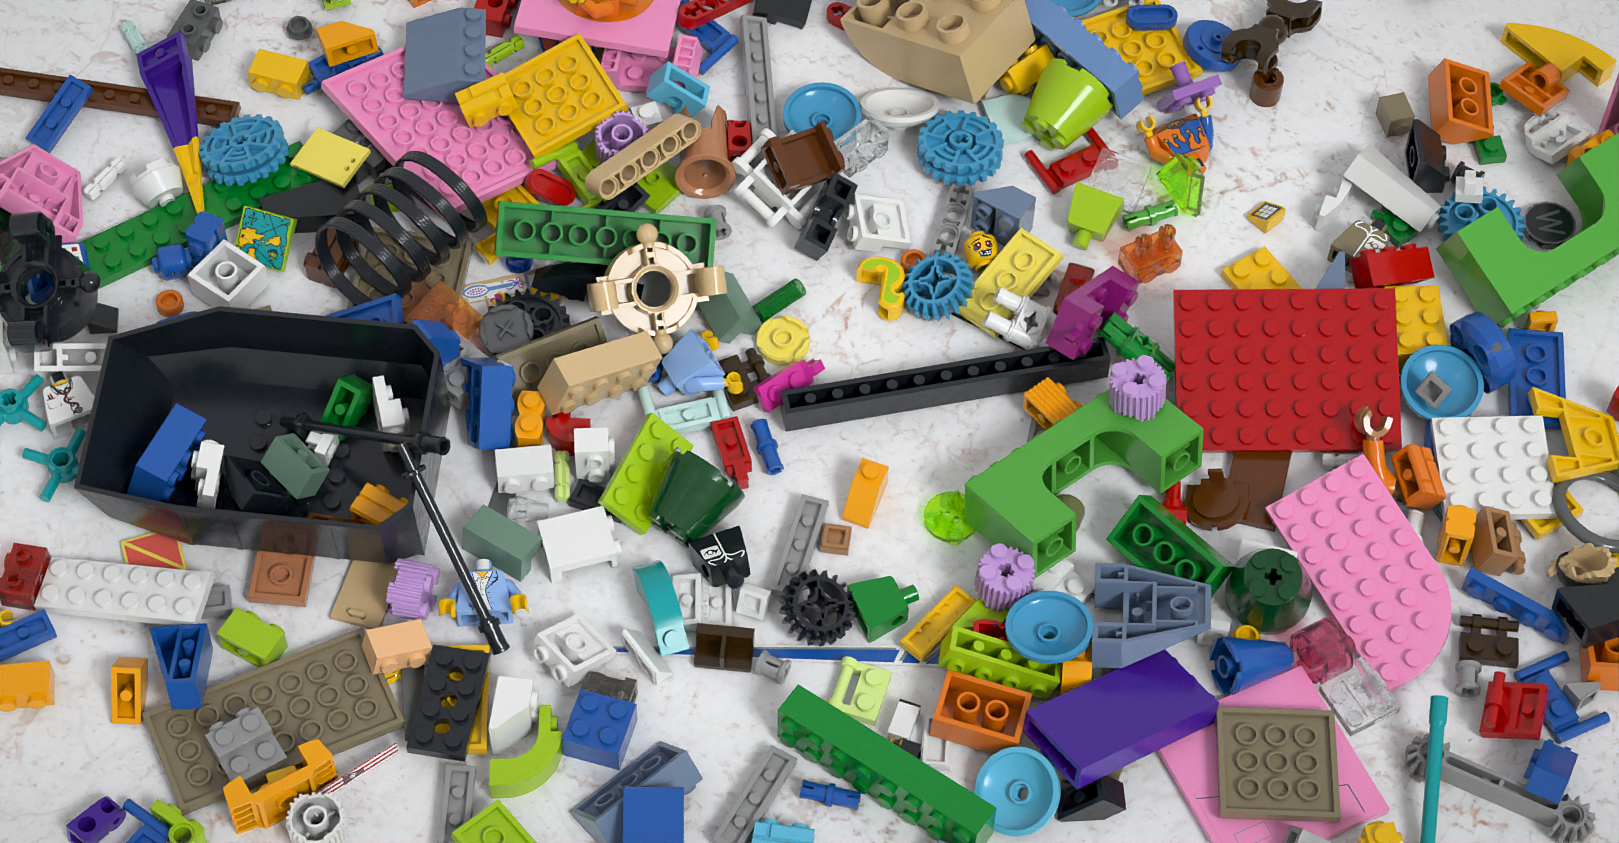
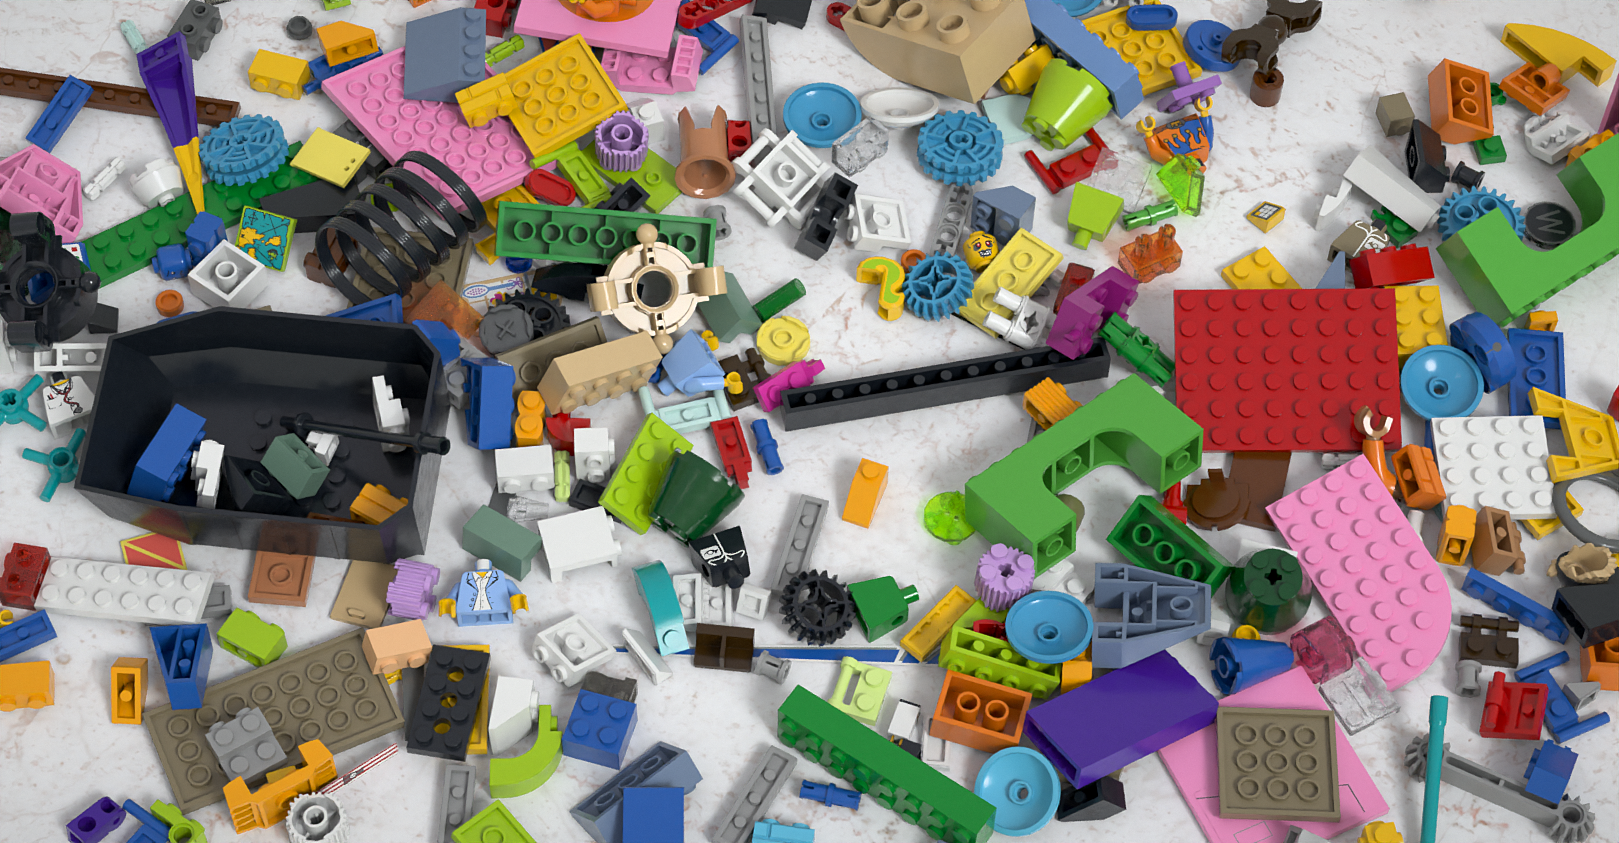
green slope [320,374,373,441] -> none
black bar [396,442,510,655] -> none
tan beam [585,114,701,200] -> none
medium azure brick [646,61,710,117] -> none
reddish brown panel [761,121,845,196] -> none
medium nougat tile [820,523,852,556] -> none
lavender brick [1109,355,1166,422] -> none
light grey slope [1414,371,1453,410] -> none
white tile [1455,170,1483,204] -> none

